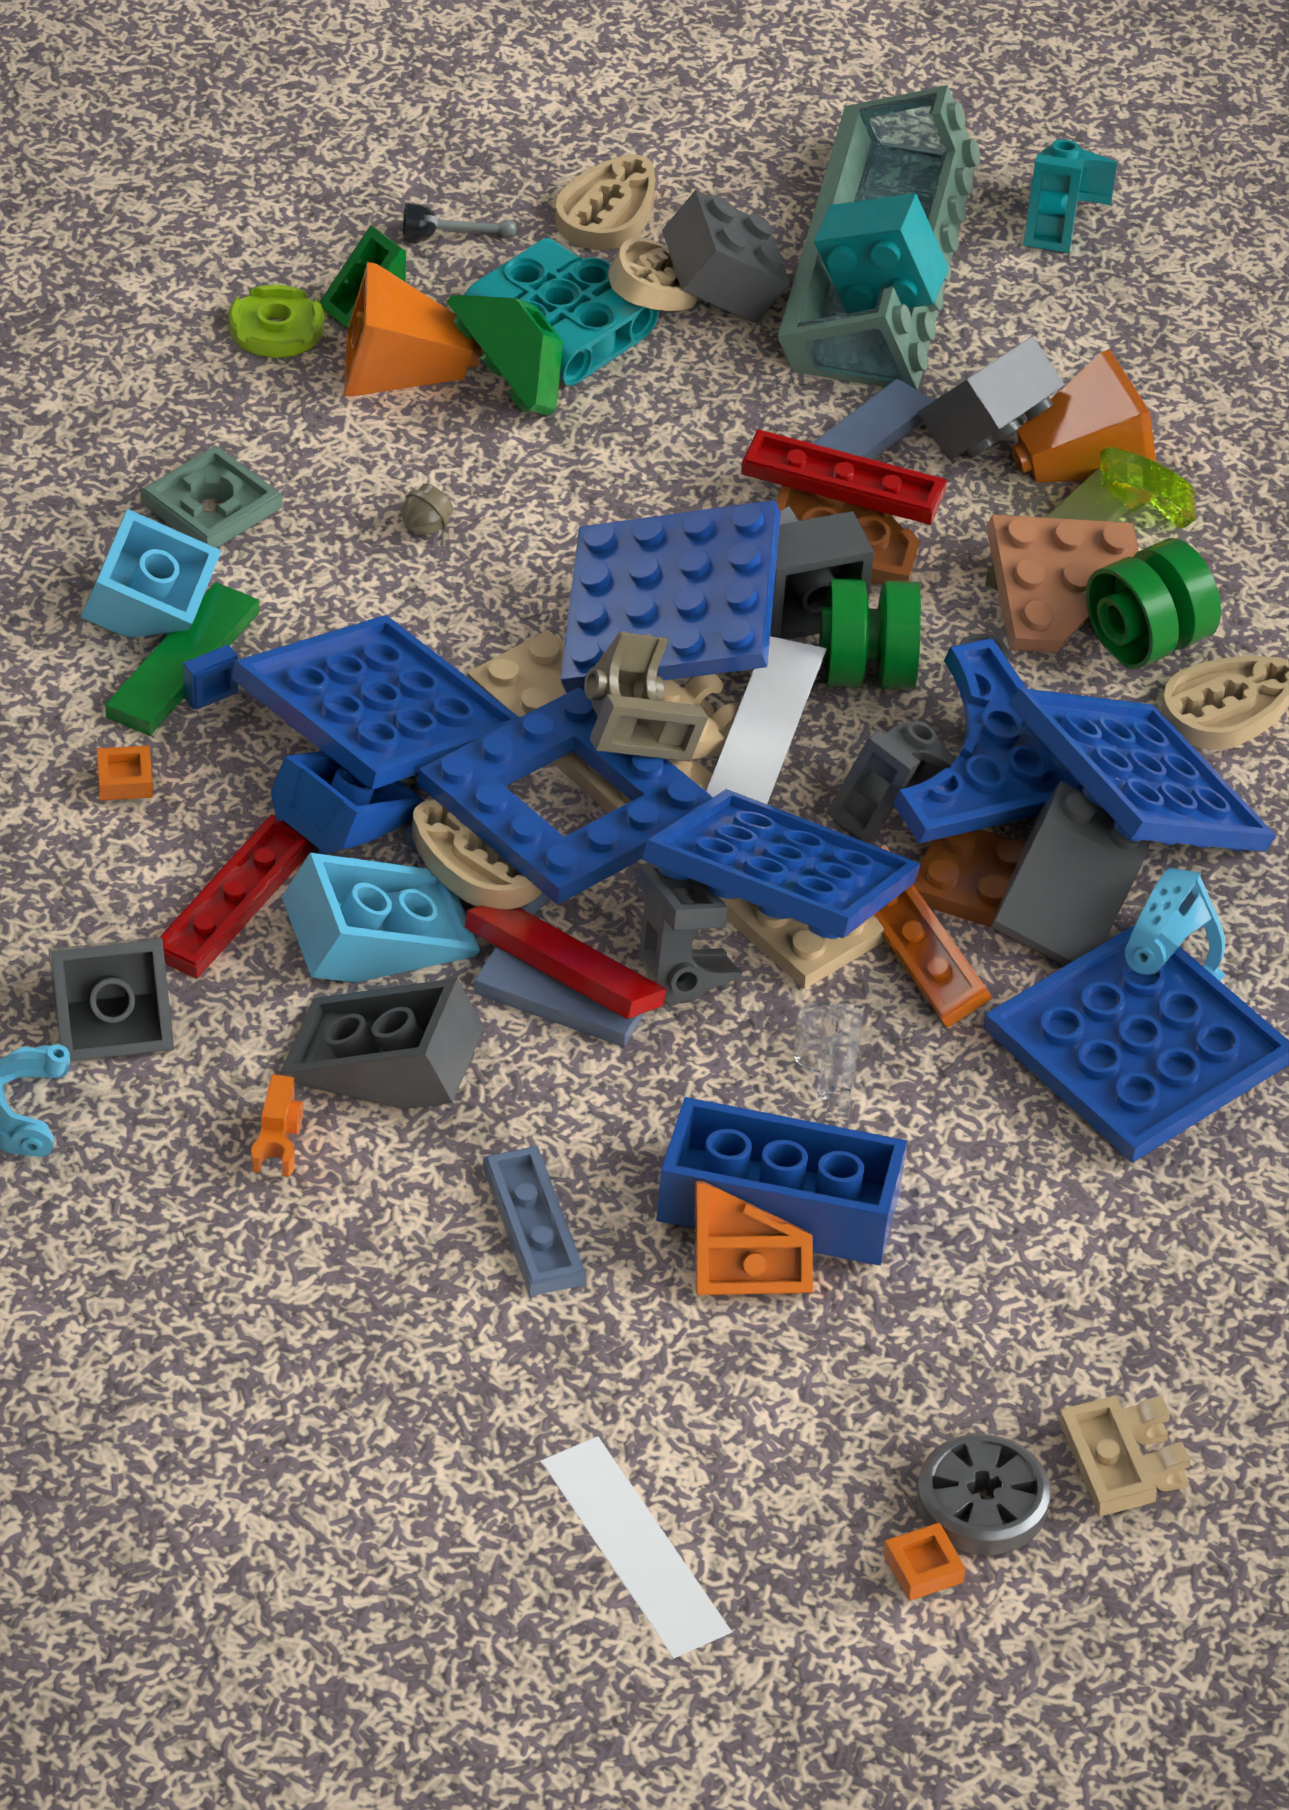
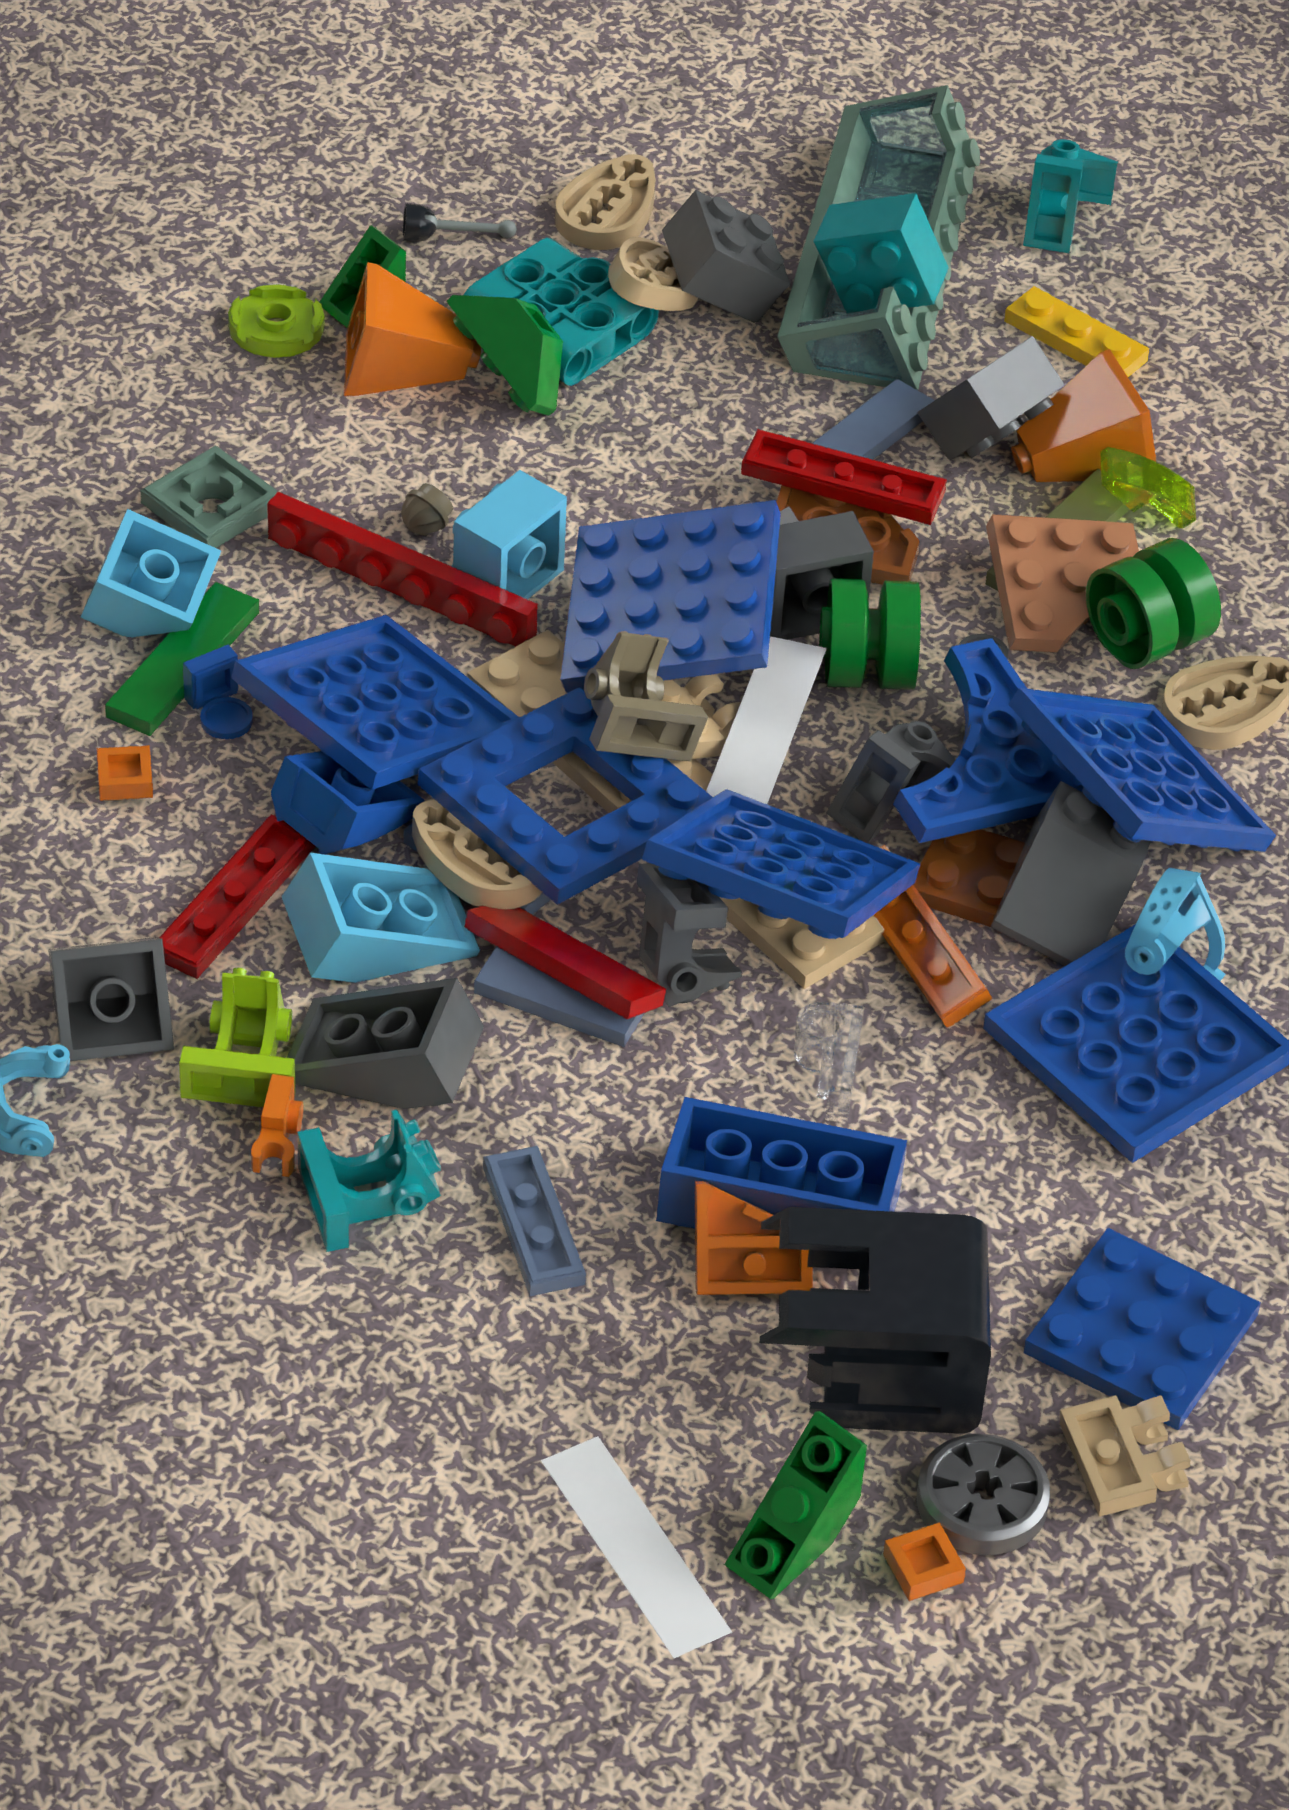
none -> lime tile [179,968,295,1107]
none -> blue piece [200,697,253,739]
none -> red plate [267,491,538,647]
none -> teal tile [297,1110,441,1252]
none -> medium azure brick [452,470,567,599]
none -> green slope [724,1411,867,1599]
none -> black piece [759,1207,991,1434]
none -> yellow plate [1004,286,1149,377]
none -> blue plate [1024,1228,1261,1430]

